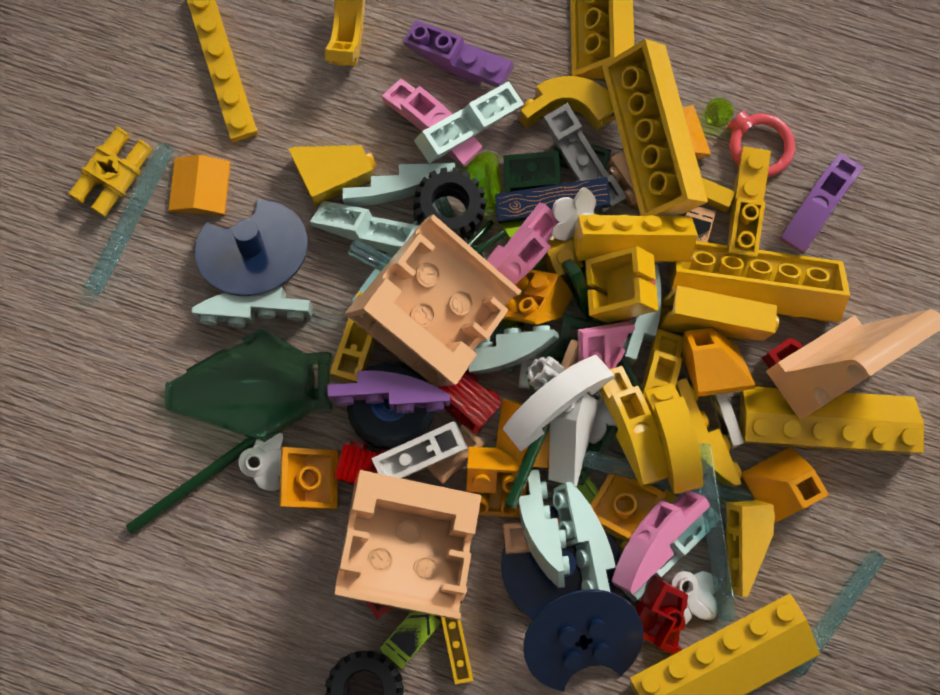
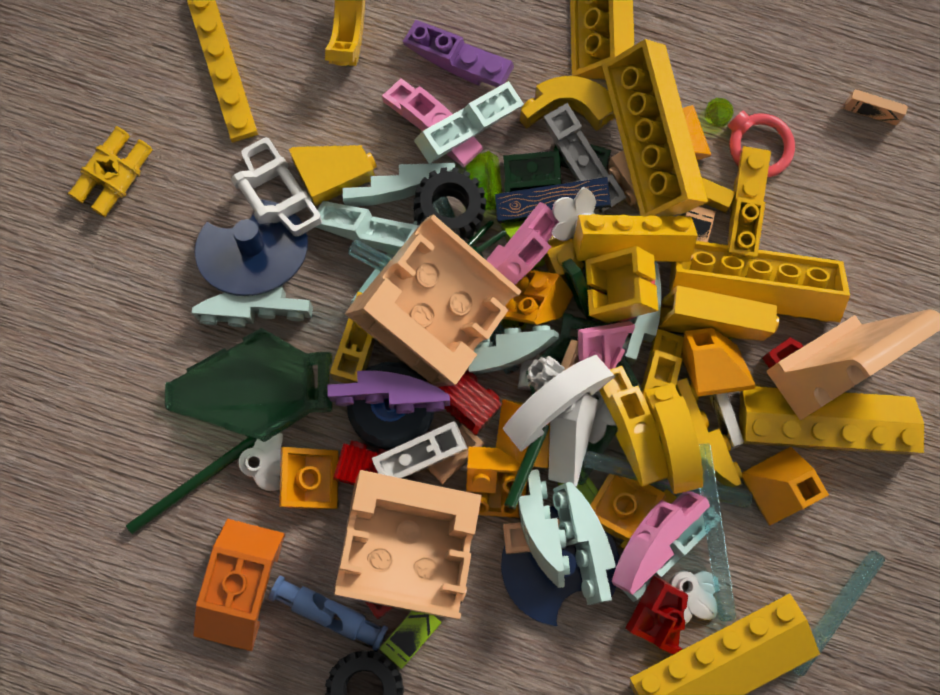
clear light blue axle [86,143,174,294] -> none
light orange slope [168,154,231,216] -> none
yellow piece [441,617,474,685] -> none
dark blue piece [523,589,643,692] -> none
yellow slope [726,500,775,597] -> none
medium lavender slope [779,153,863,255] -> none
none -> orange slope [193,519,285,651]
none -> white bar [231,137,322,236]
none -> medium blue piece [268,575,388,652]
none -> light nougat tile [844,89,908,125]

